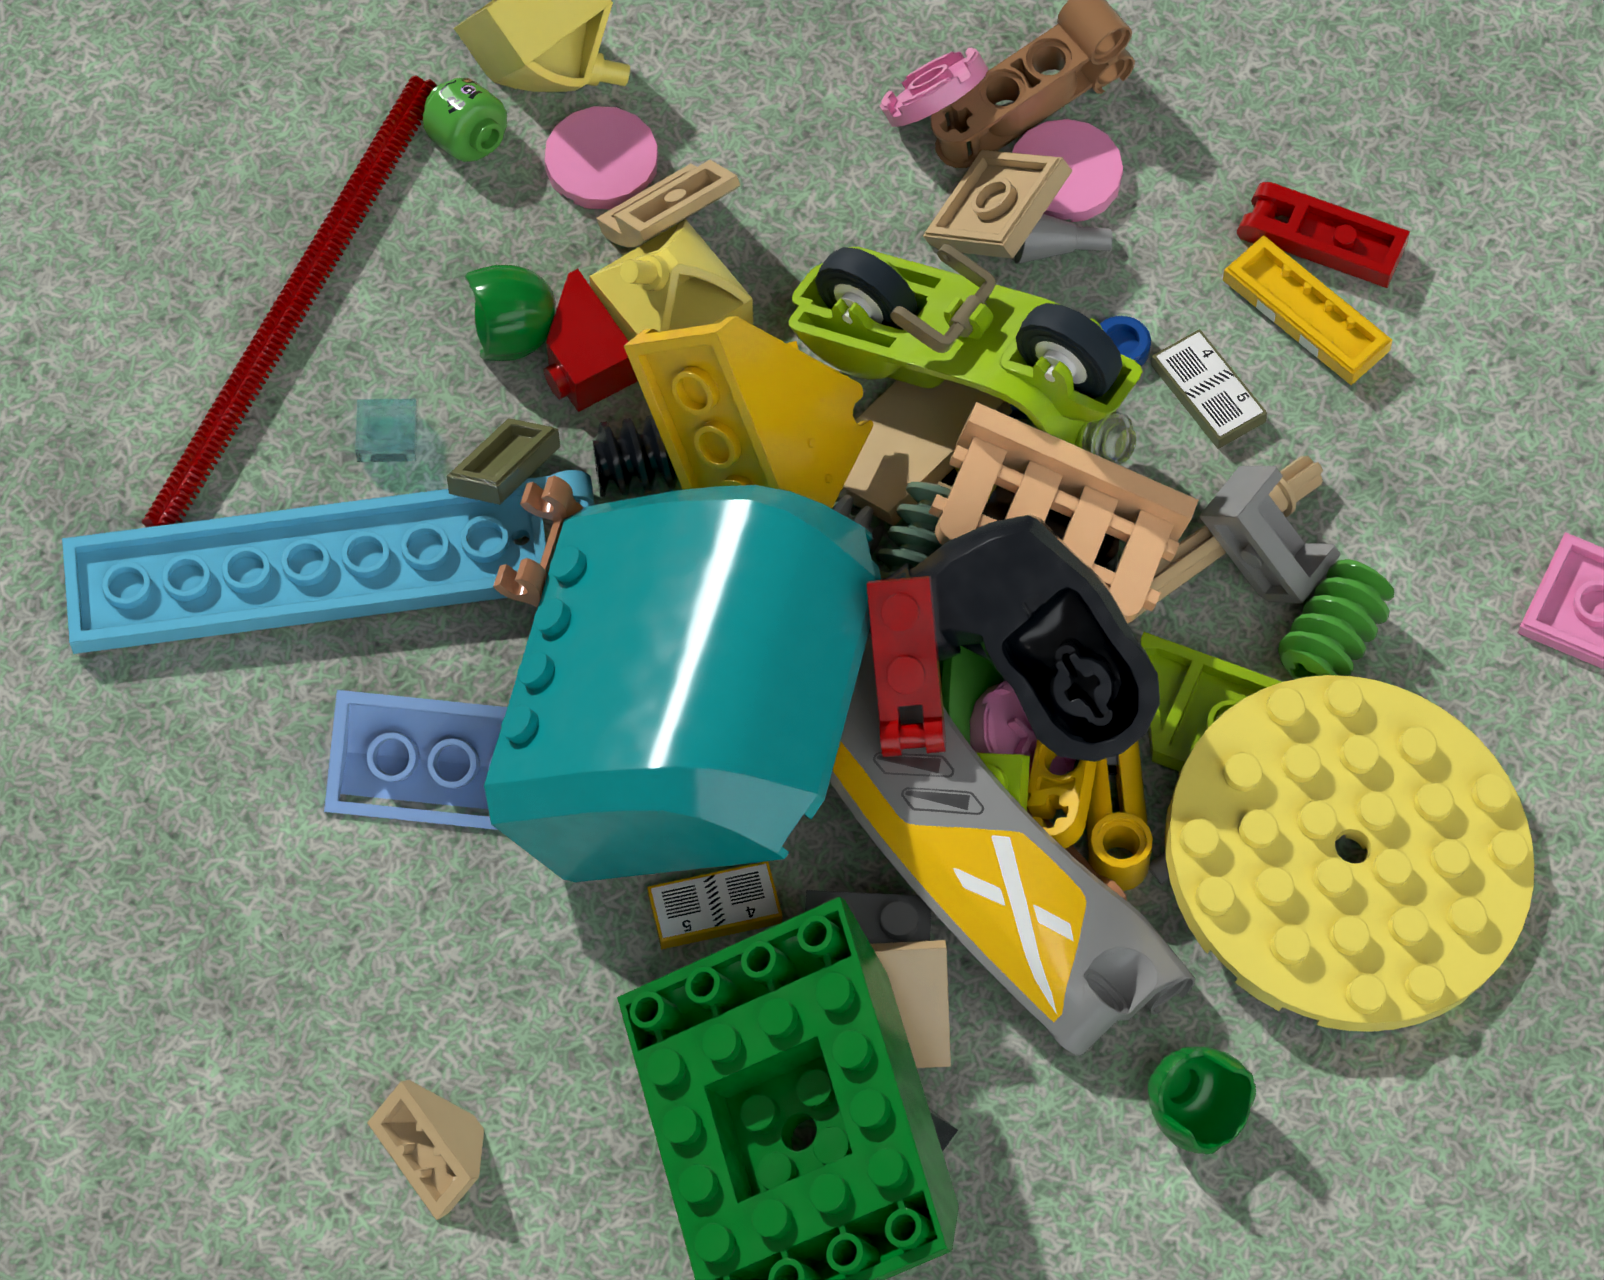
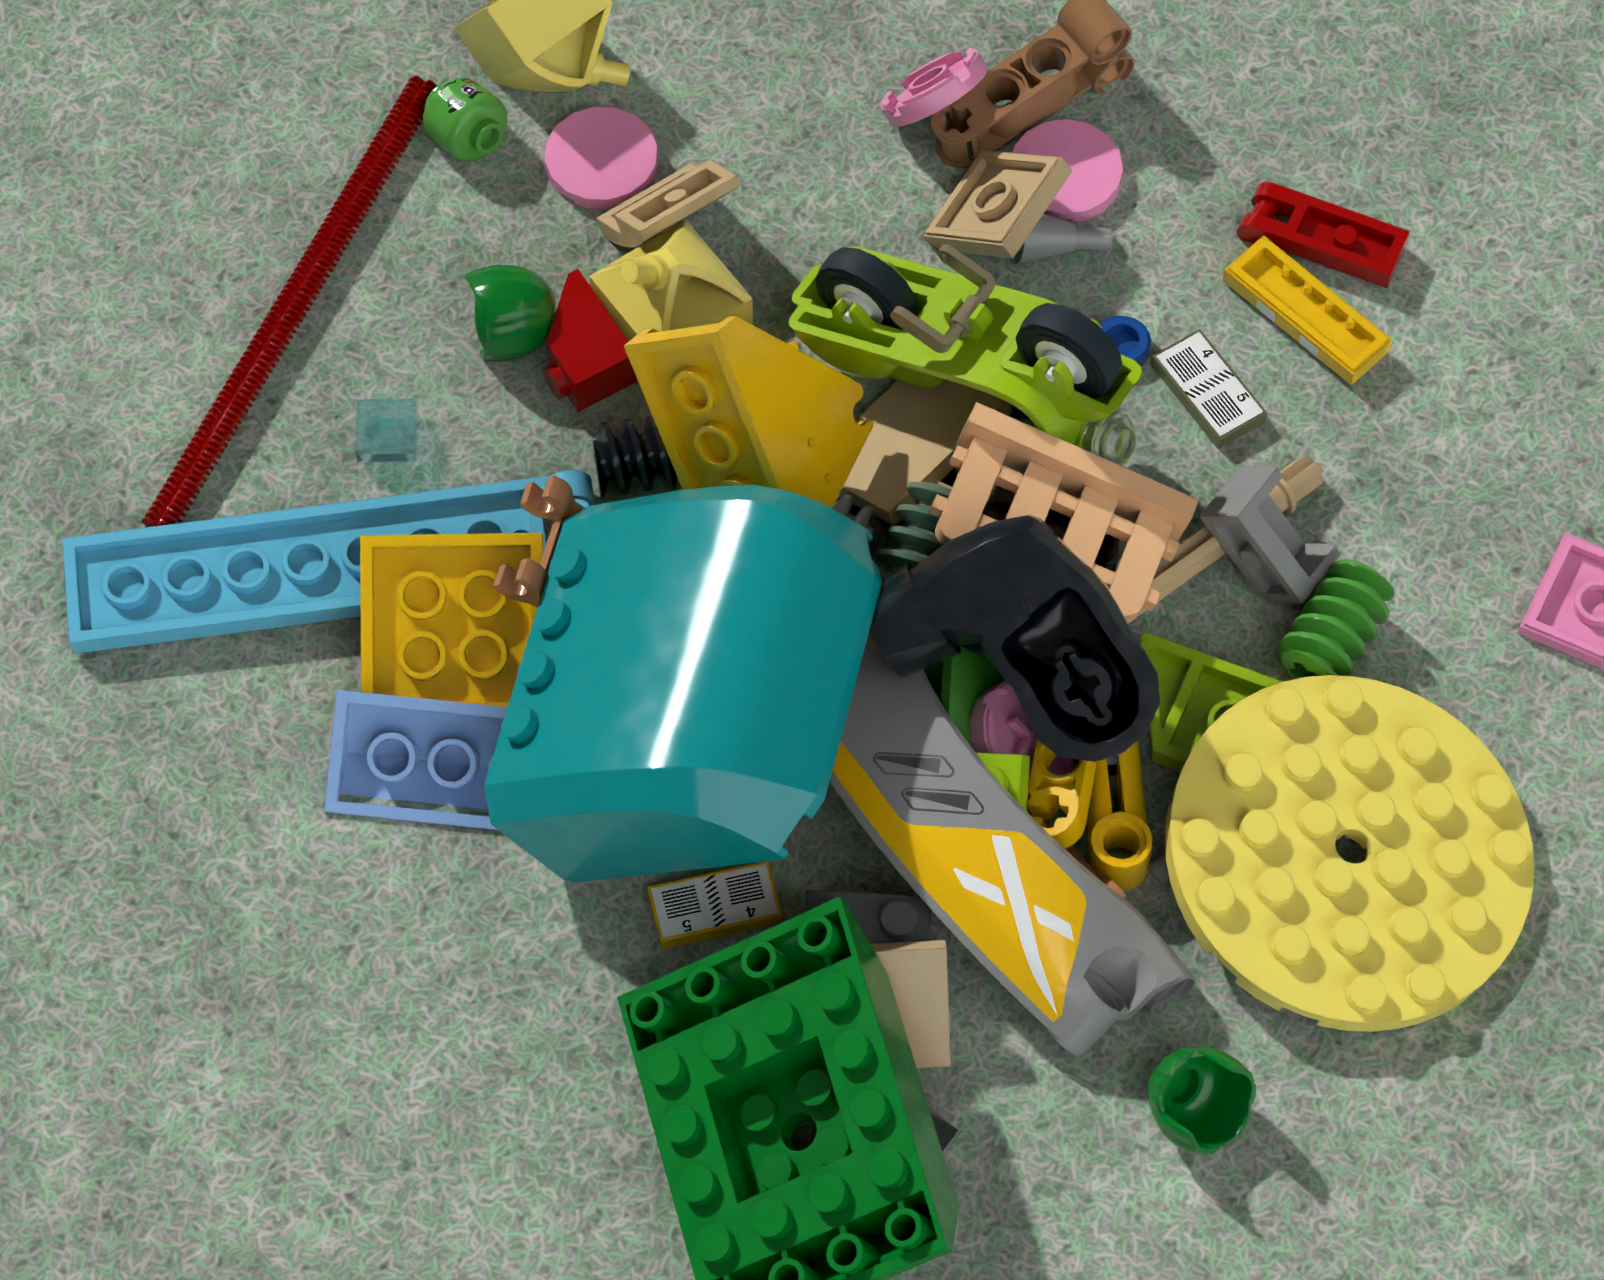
tan slope [367,1080,484,1220] -> none
olive tile [447,418,561,505] -> none
red plate [866,576,946,757] -> none
none -> yellow plate [360,533,543,707]

